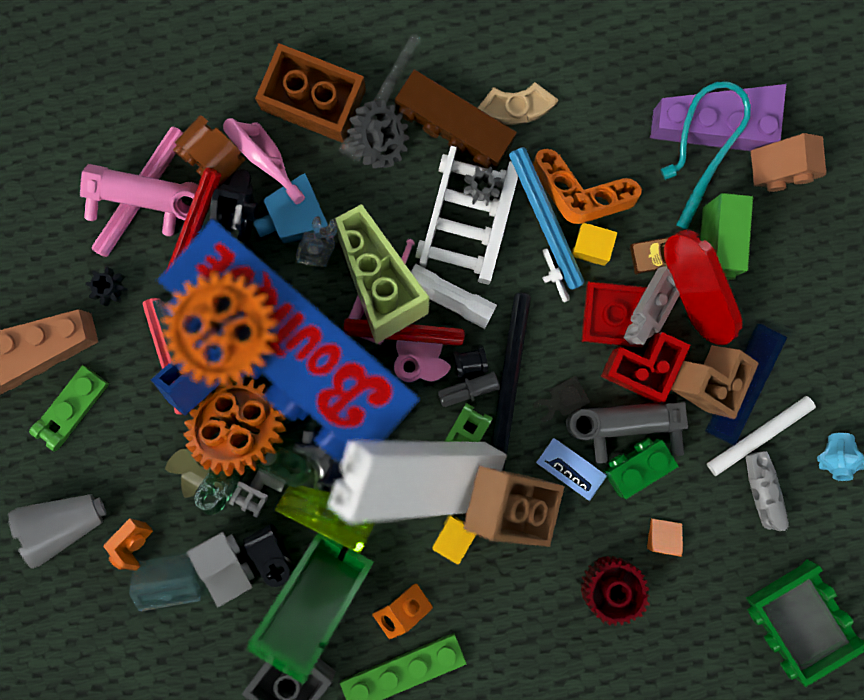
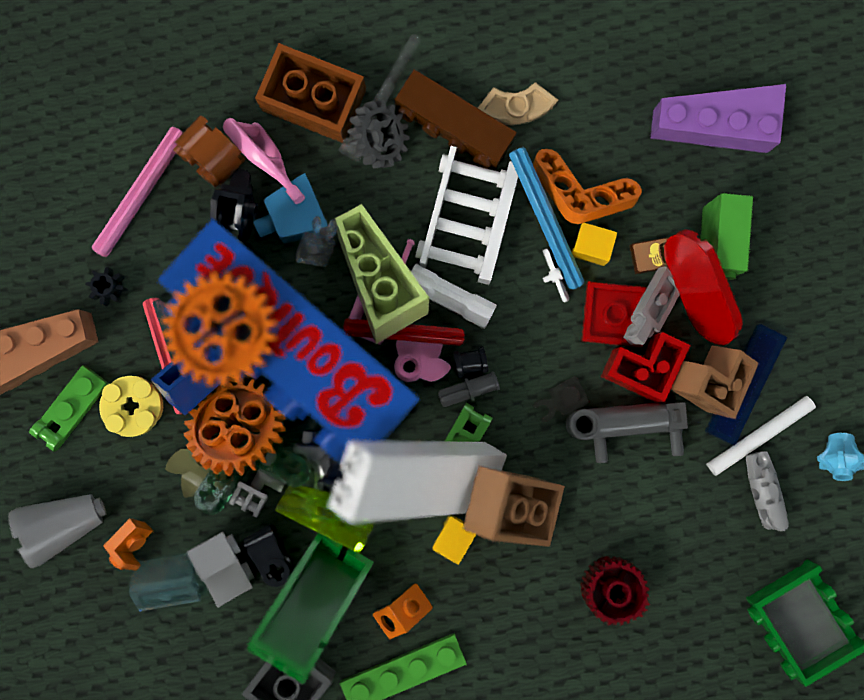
bright pink piece [80,164,198,236] -> none
red axle [167,168,221,269] -> none
dark grey gear [463,166,501,206] -> none
black axle [491,293,531,471] -> none
light blue slope [536,438,607,501] -> none
green brick [603,437,679,499] -> none
orange slope [647,518,683,557] -> none
teal piece [661,81,751,229] -> none
nougat brick [751,133,826,192] -> none
none -> light yellow plate [99,376,163,437]

